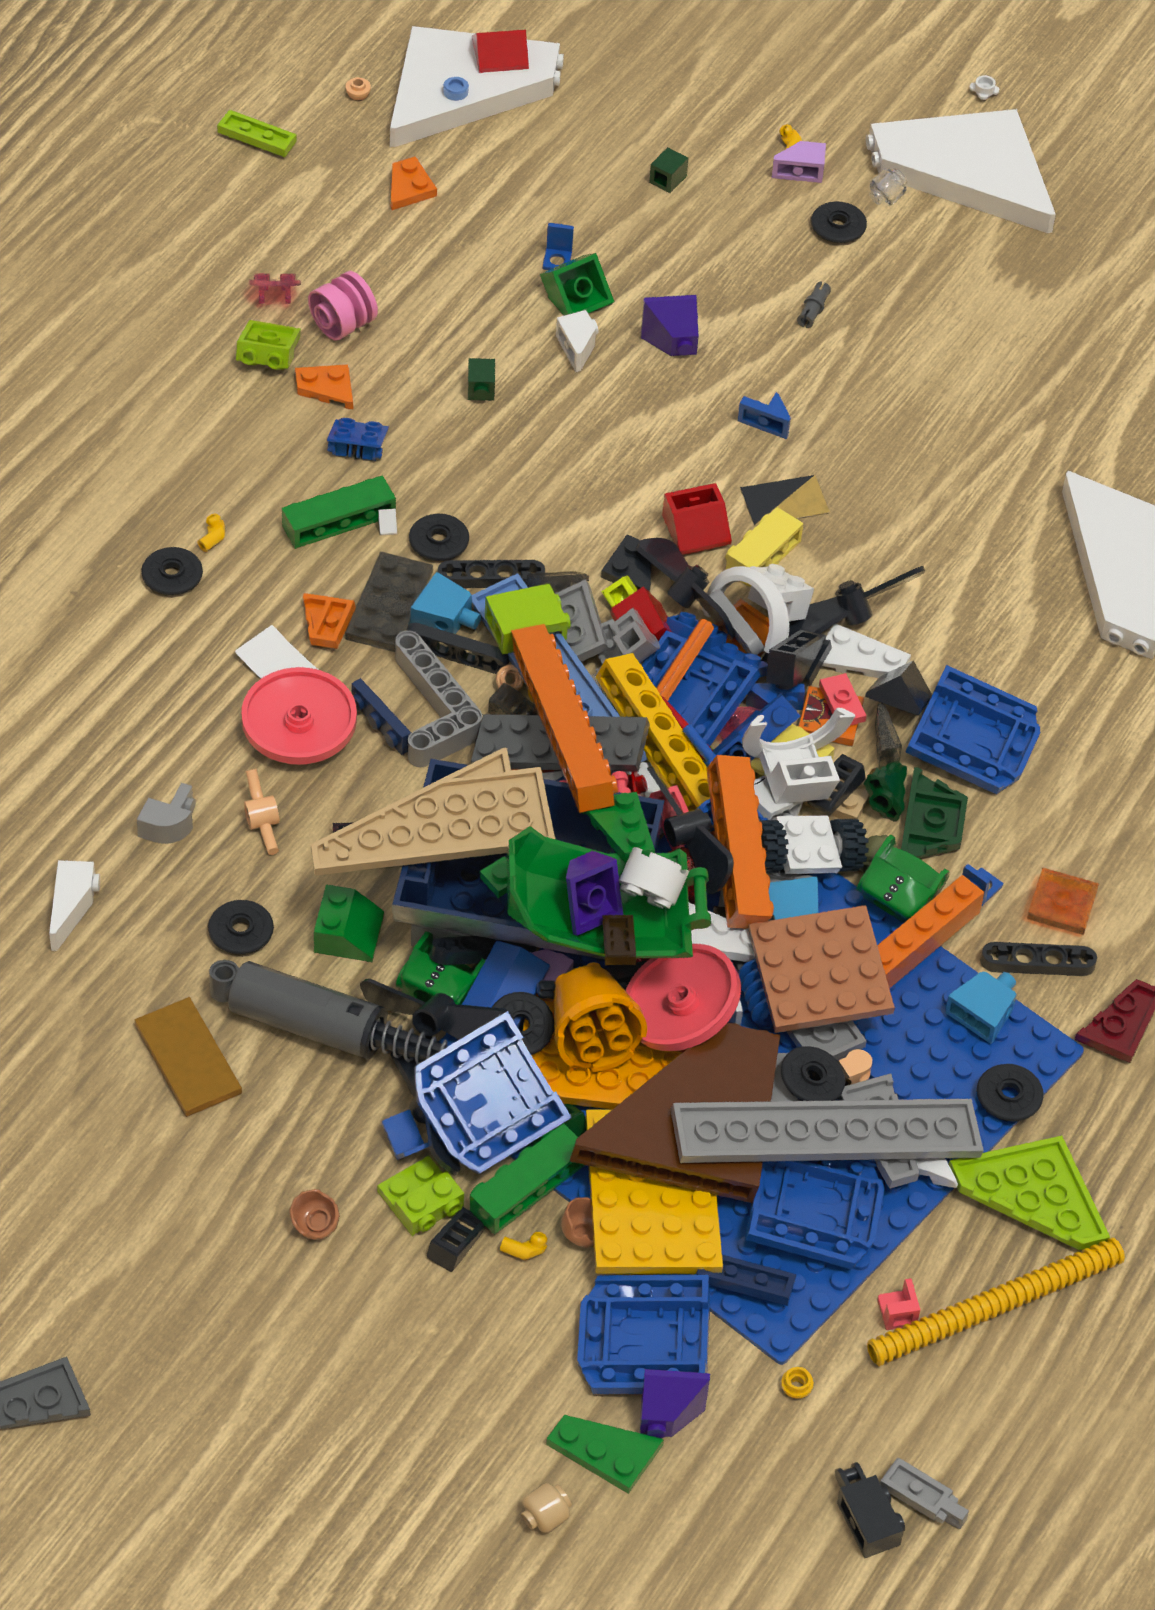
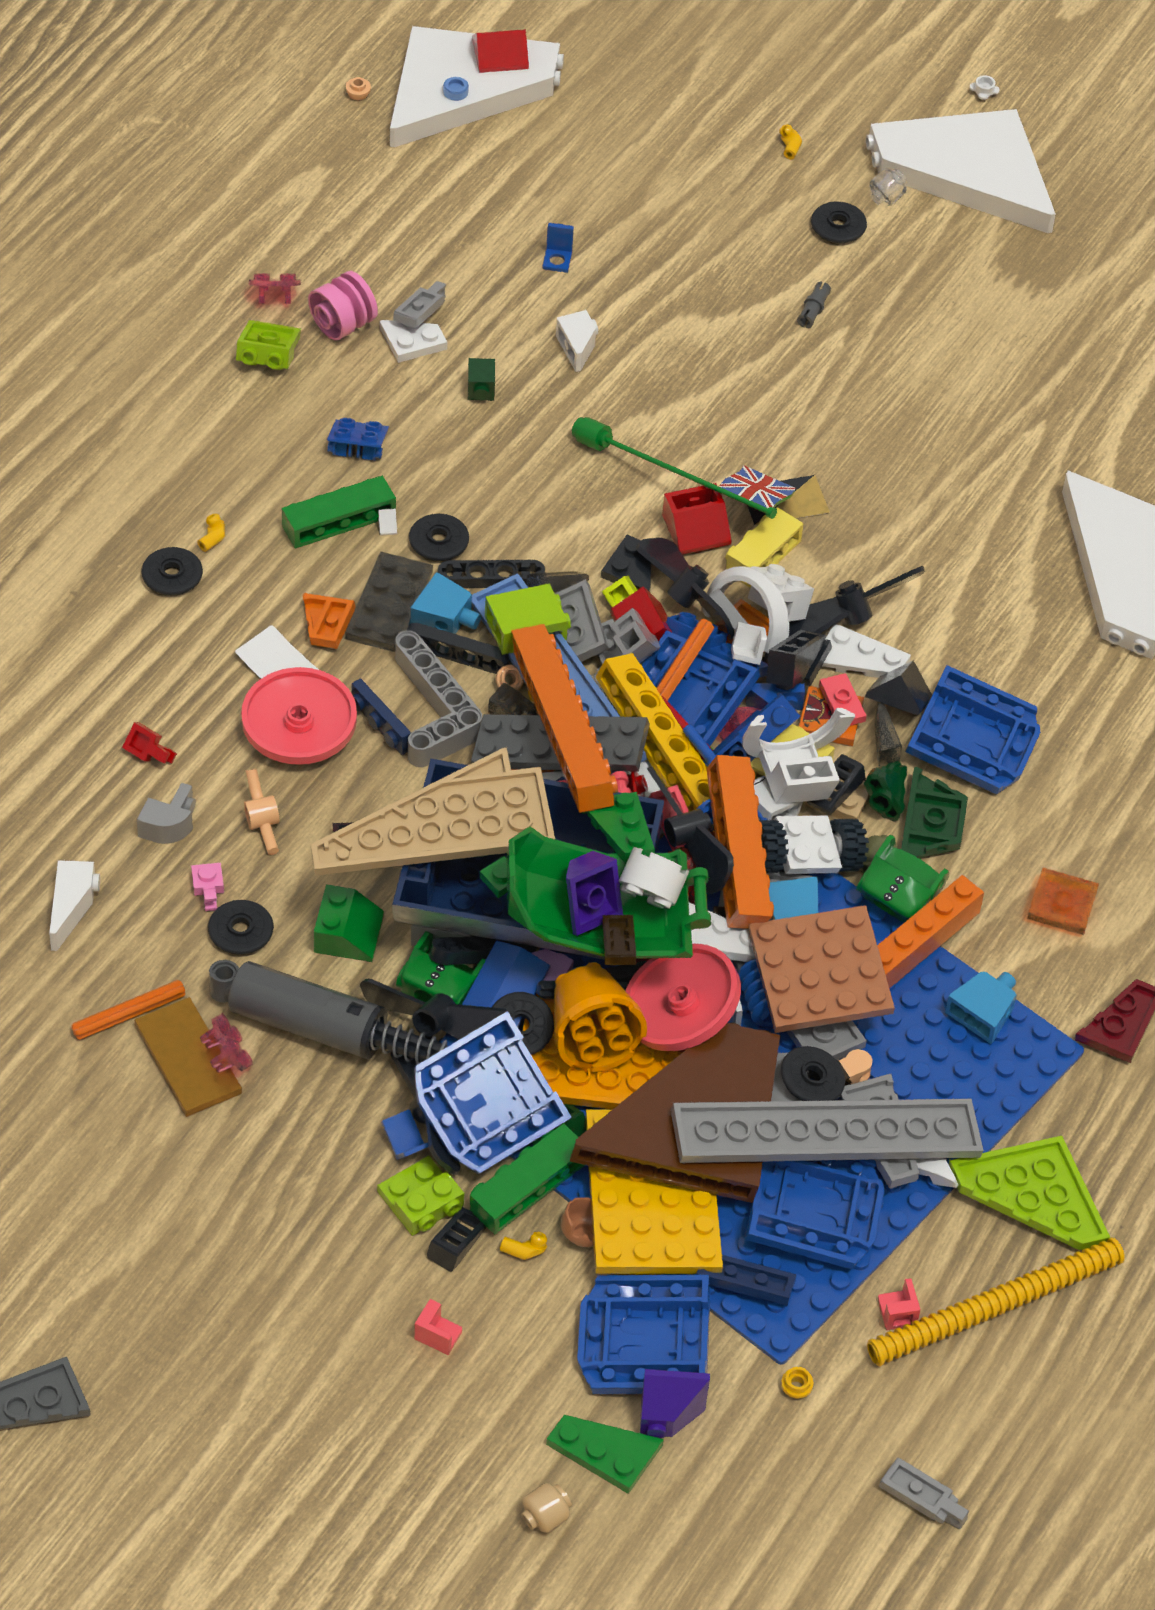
lime plate [217,110,297,157] -> none
nougat hair [289,1189,340,1240] -> none
orange wing [295,364,353,409] -> none
orange wing [391,156,437,210] -> none
green slope [540,253,615,316] -> none
dark purple slope [641,295,699,356] -> none
dark green brick [649,147,689,193] -> none
blue slope [737,392,791,439] -> none
lavender slope [772,141,826,183] -> none
black brick [835,1462,905,1558] -> none
blue bracket [962,864,1004,906] -> none
black wheel [977,1064,1044,1121] -> none
black beam [980,942,1097,976] -> none
none -> orange axle [71,980,185,1040]
none -> red plate [122,722,177,764]
none -> bright pink plate [191,863,224,911]
none -> clear pink plate [200,1013,253,1072]
none -> white wing [380,320,447,363]
none -> light grey hinge [393,281,446,328]
none -> coral panel [414,1299,462,1355]
none -> flag [572,417,795,519]
none -> white panel [731,622,767,665]

